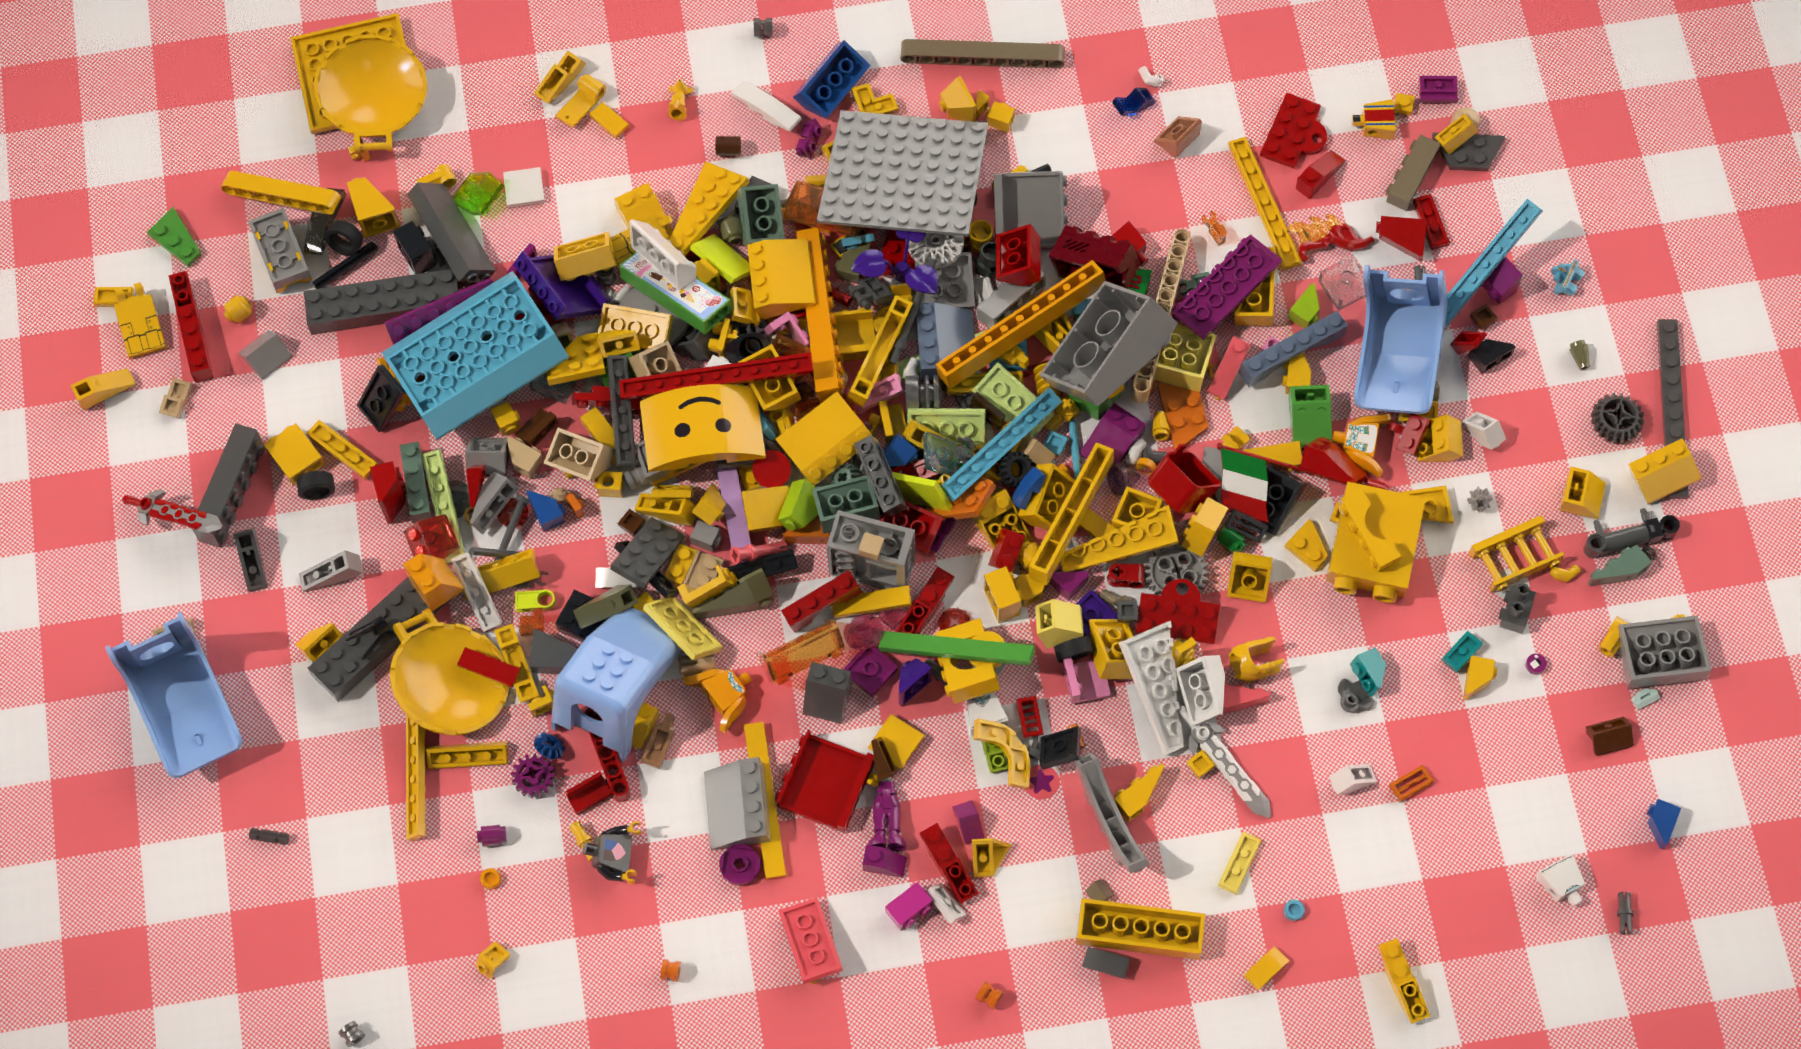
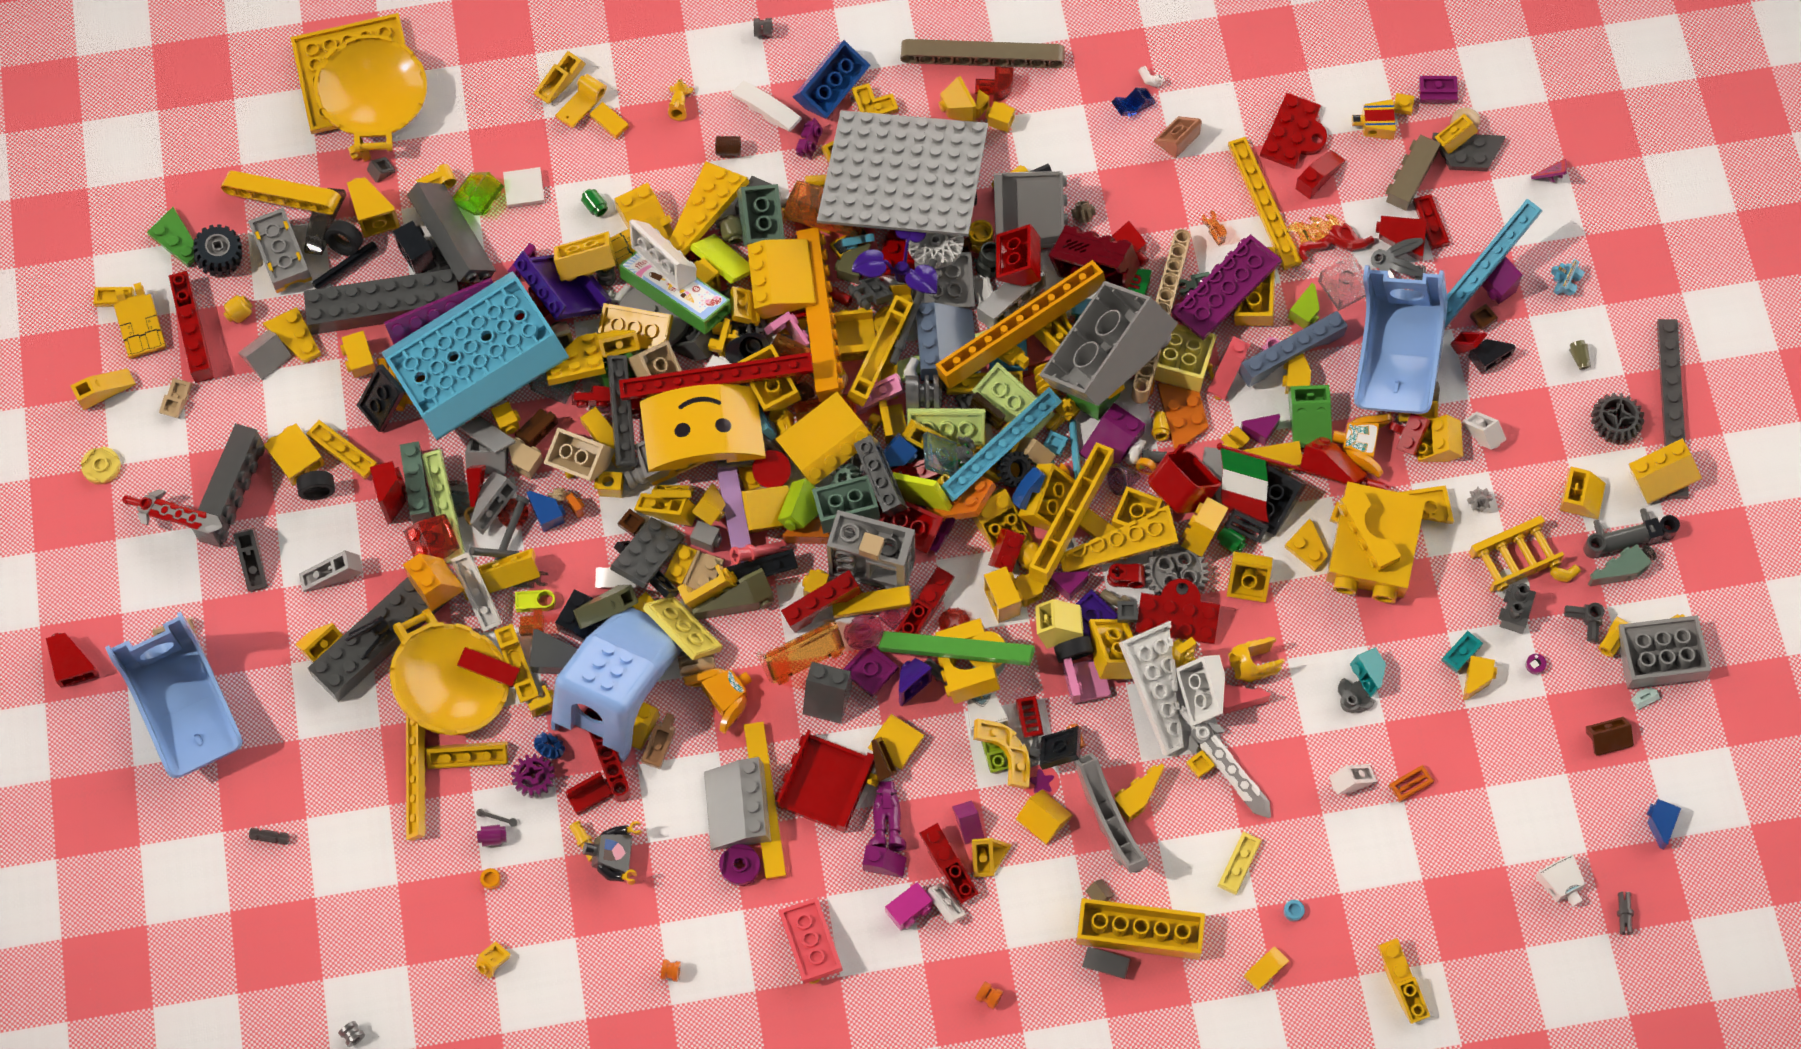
none -> red slope [46,633,100,688]
none -> light yellow tile [81,447,121,484]
none -> black wheel [193,224,242,277]
none -> yellow wing [262,307,322,364]
none -> yellow brick [340,331,376,378]
none -> dark grey slope [367,157,396,182]
none -> light grey piece [460,416,516,454]
none -> dark grey hinge [476,809,517,827]
none -> green brick [581,189,608,217]
none -> yellow brick [802,569,830,596]
none -> clear red brick [975,67,1014,102]
none -> yellow slope [1016,789,1073,845]
none -> dark tan gear [1071,201,1096,223]
none -> magenta slope [1240,414,1280,446]
none -> dark grey plant [1371,238,1424,278]
none -> magenta piece [1531,159,1567,182]
none -> dark grey axle [1564,602,1605,643]

